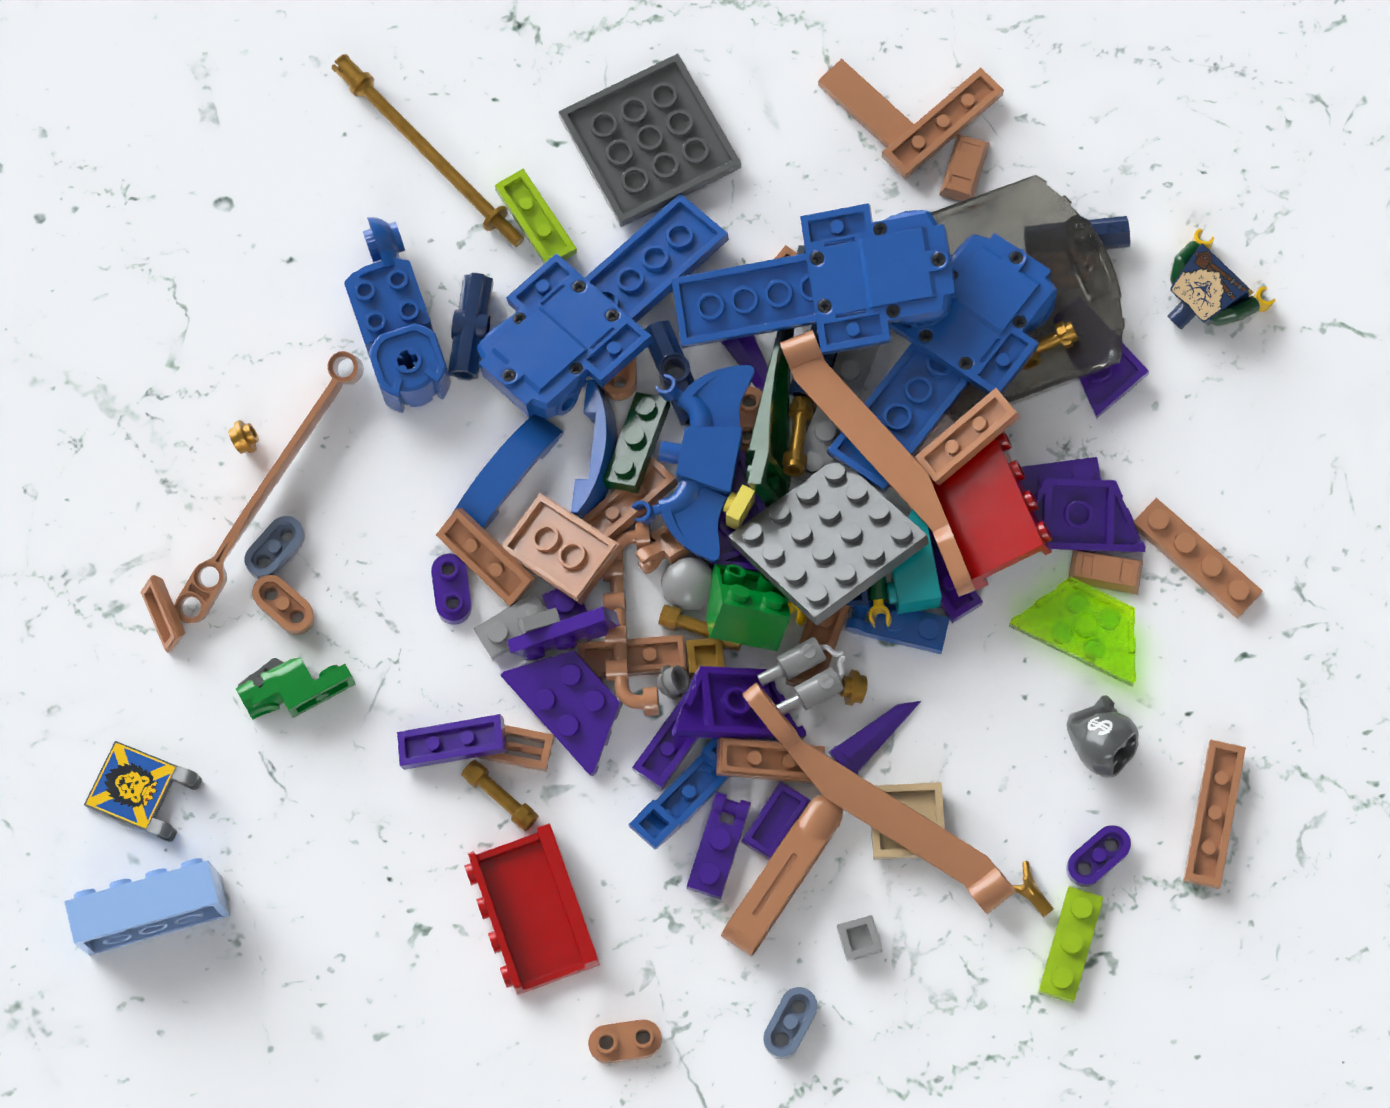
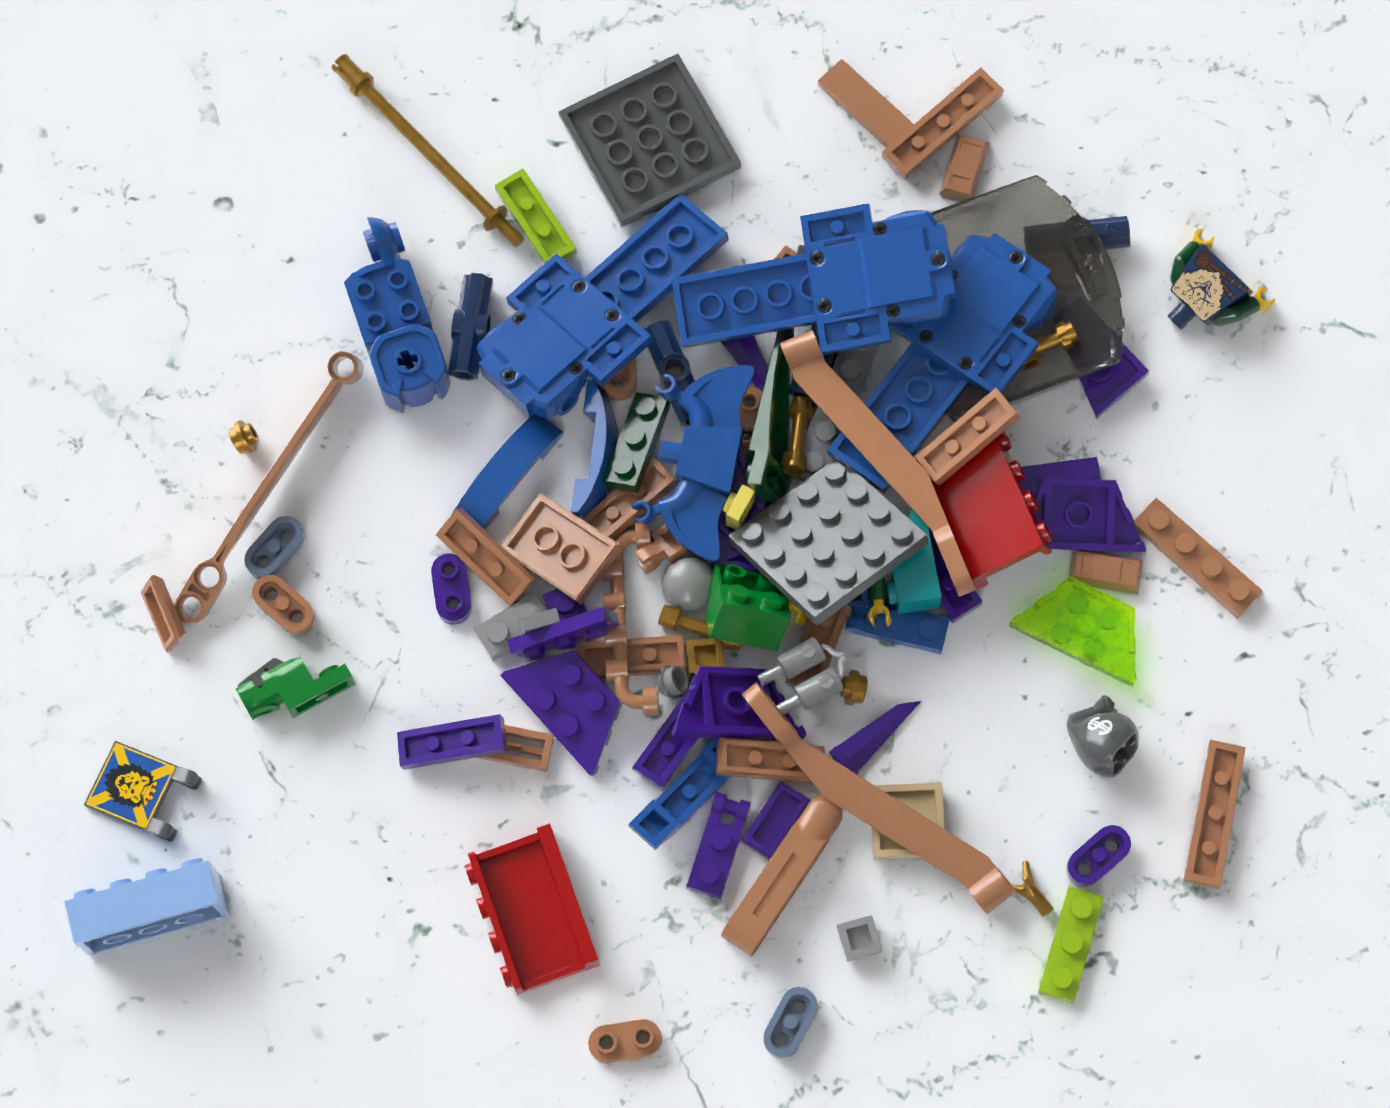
pearl gold bar [461,759,539,832] -> none

